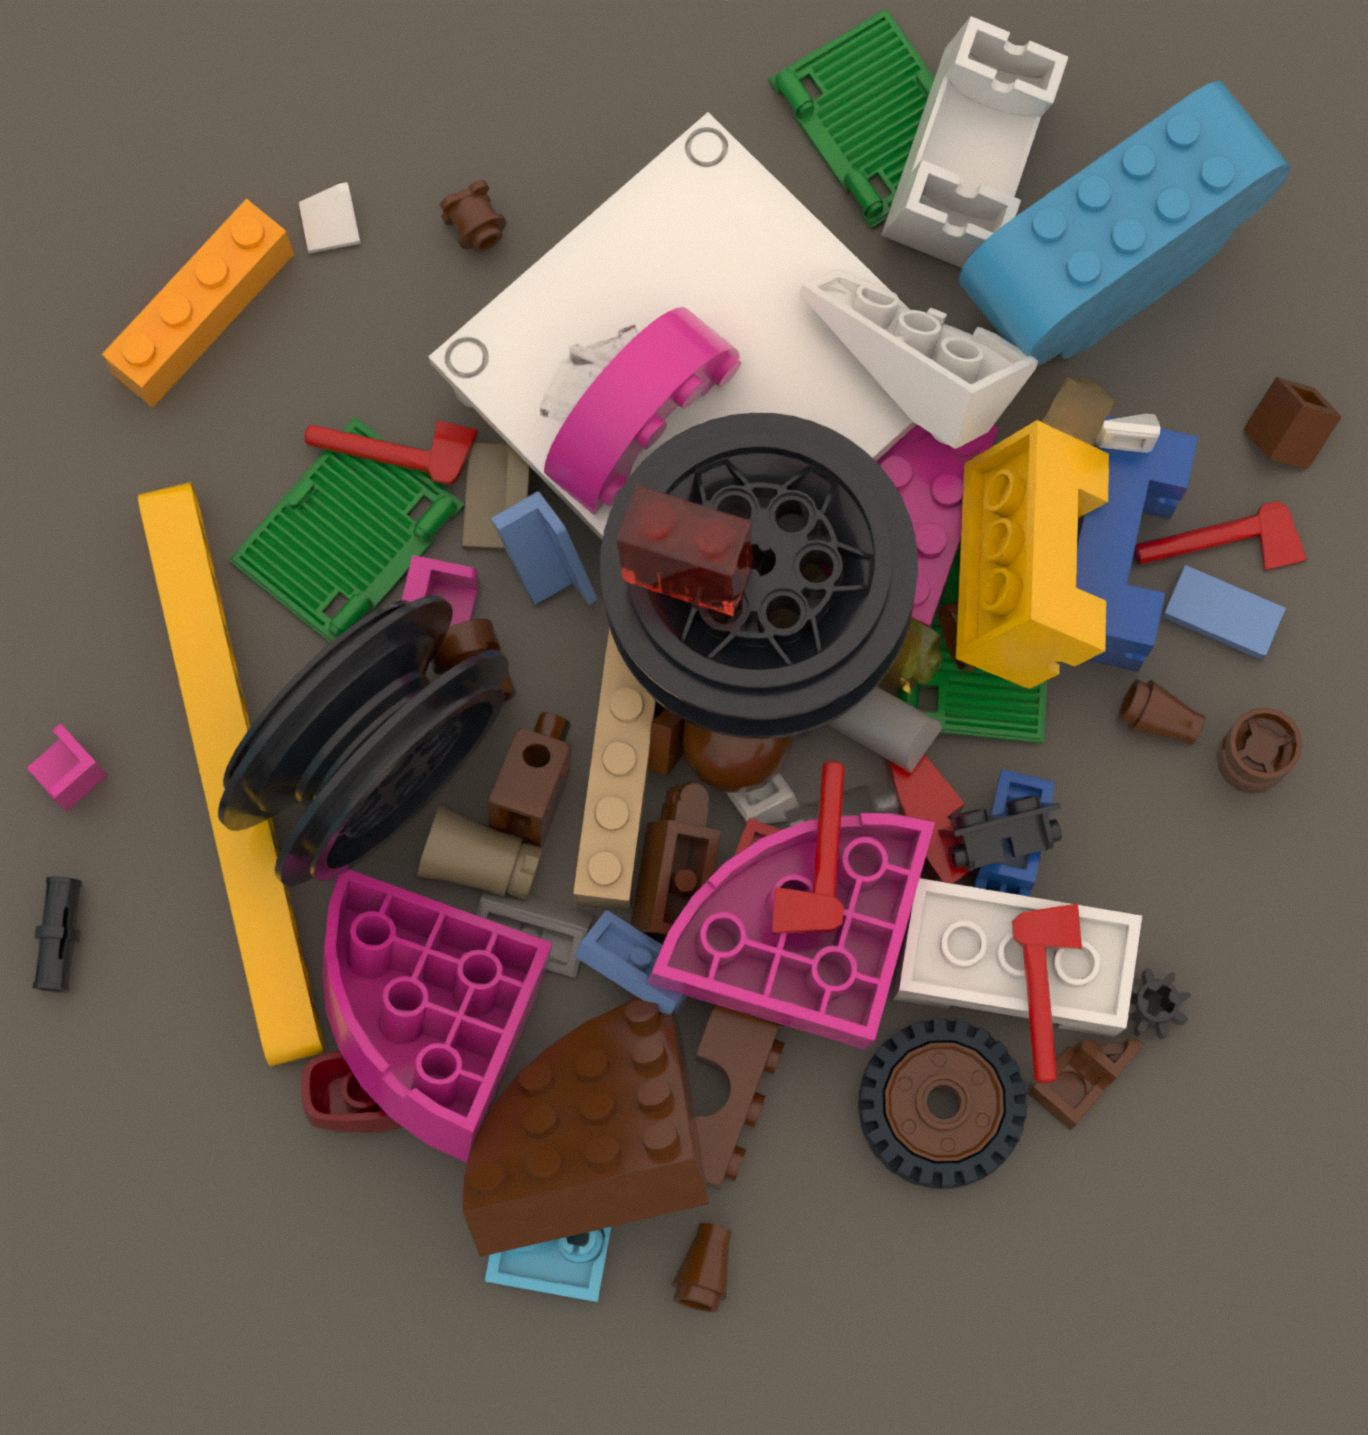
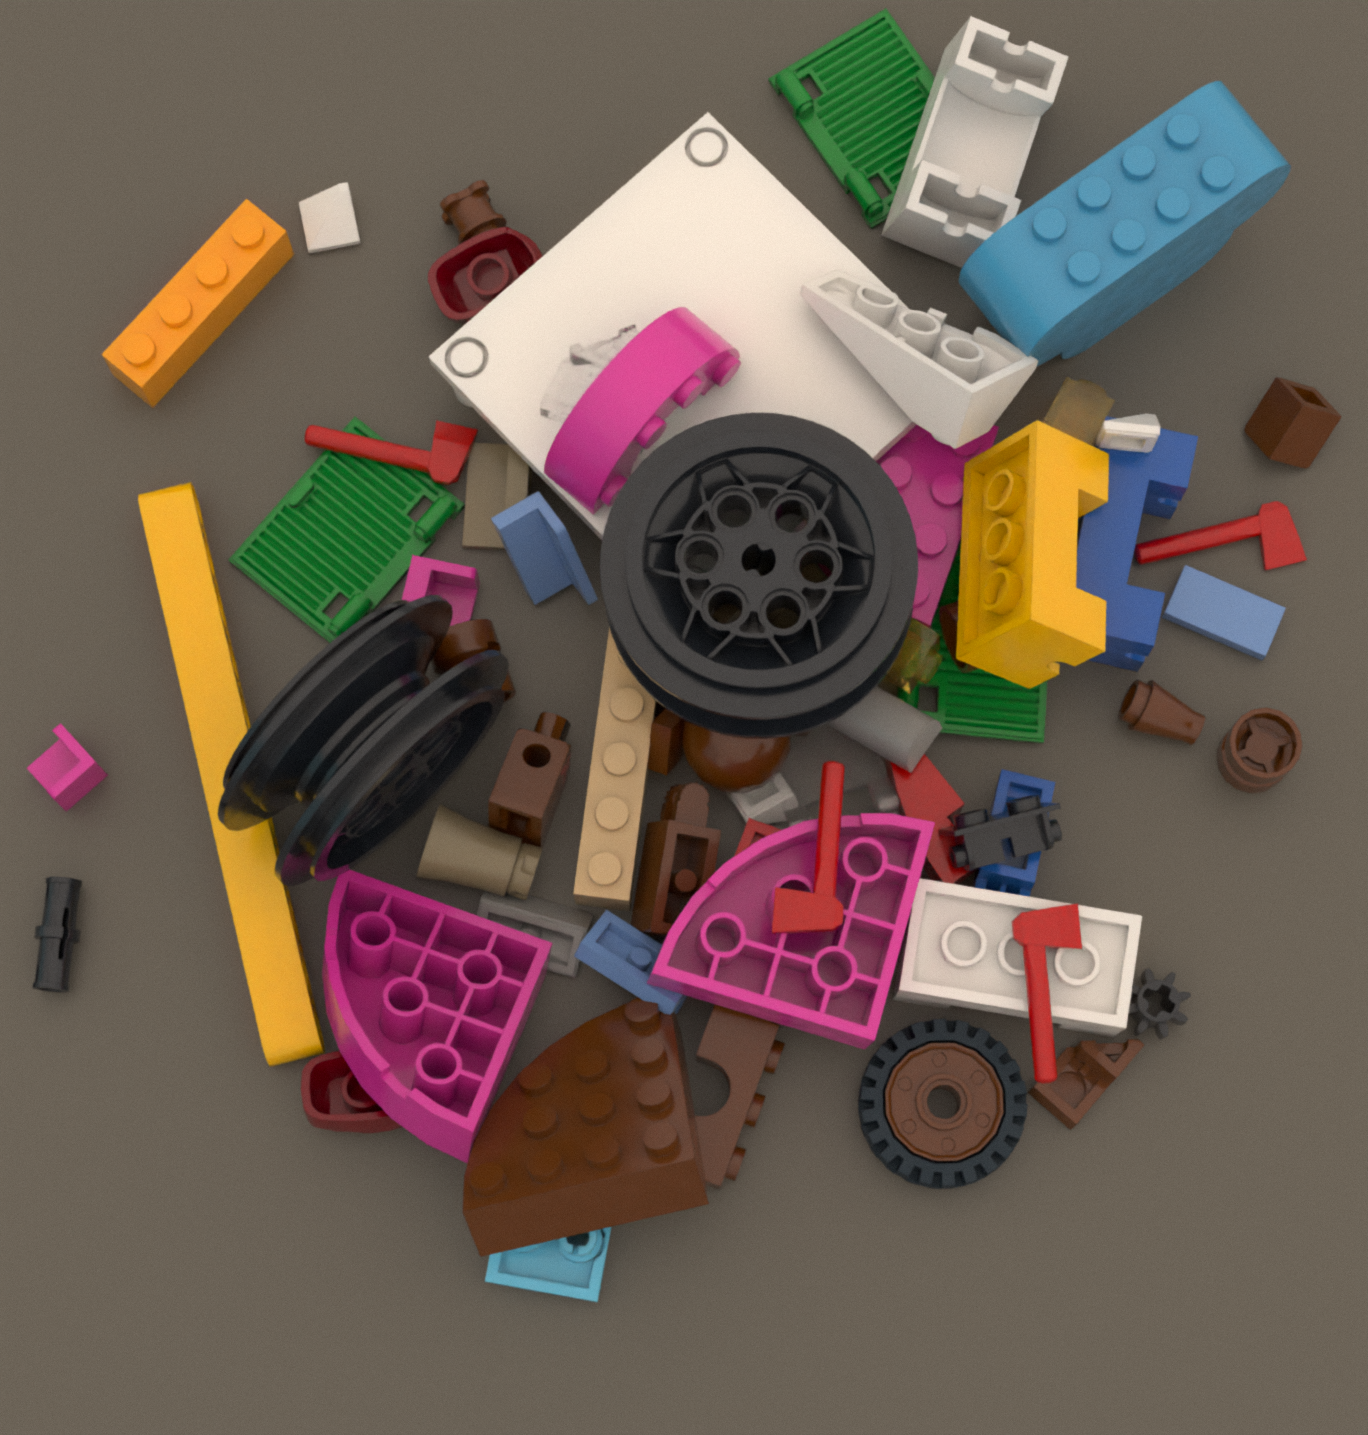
clear red brick [616,484,753,616] -> none
reddish brown cone [671,1223,732,1313] -> none
none -> dark red piece [428,227,543,324]

